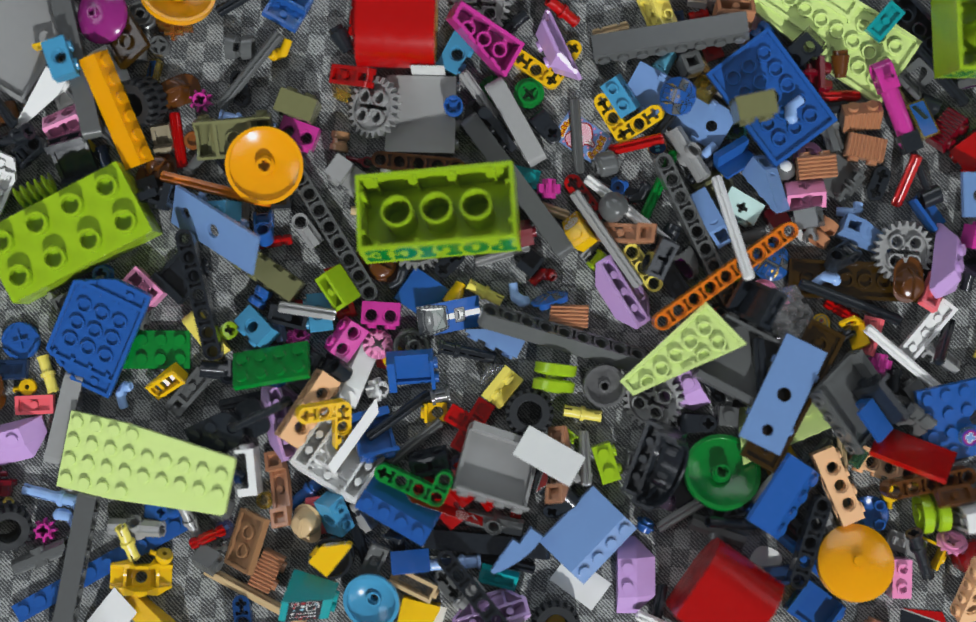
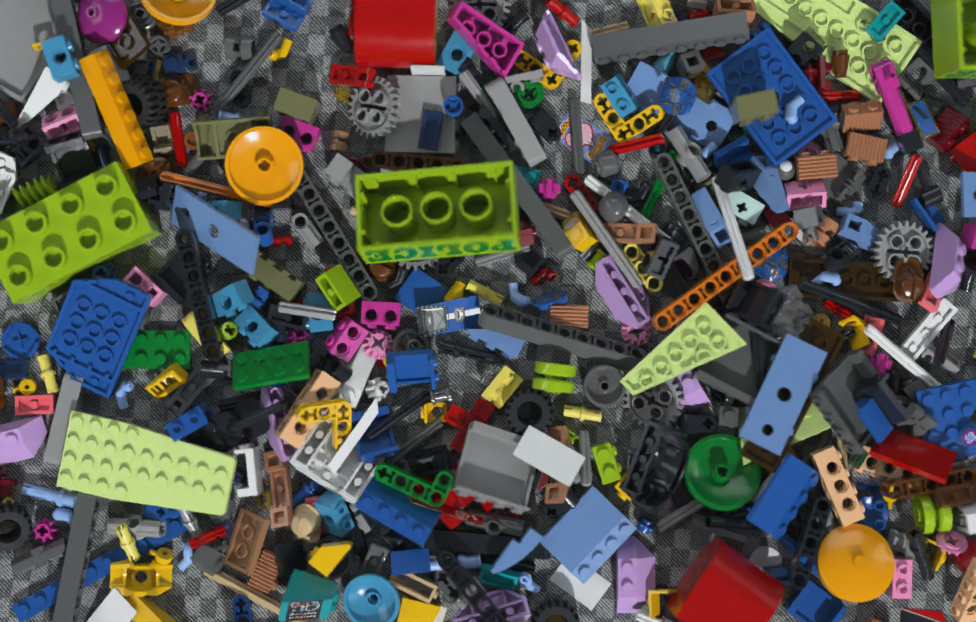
none -> dark blue plate [163,54,198,76]
none -> blue panel [165,403,214,442]
none -> light blue arm [177,542,196,571]
none -> dark azure brick [211,279,255,318]
none -> black piece [273,539,307,577]
none -> dark blue tile [418,109,444,151]
none -> light grey plate [504,68,545,93]
none -> light blue arm [519,572,541,595]
none -> white sticker [581,20,592,104]
none -> yellow bracket [613,470,632,501]
none -> bright pink gear [621,322,652,346]
none -> yellow bracket [647,589,676,617]
none -> black brick [714,159,762,193]
none -> clear blue hand [856,481,882,497]
none -> light blue arm [884,140,899,159]

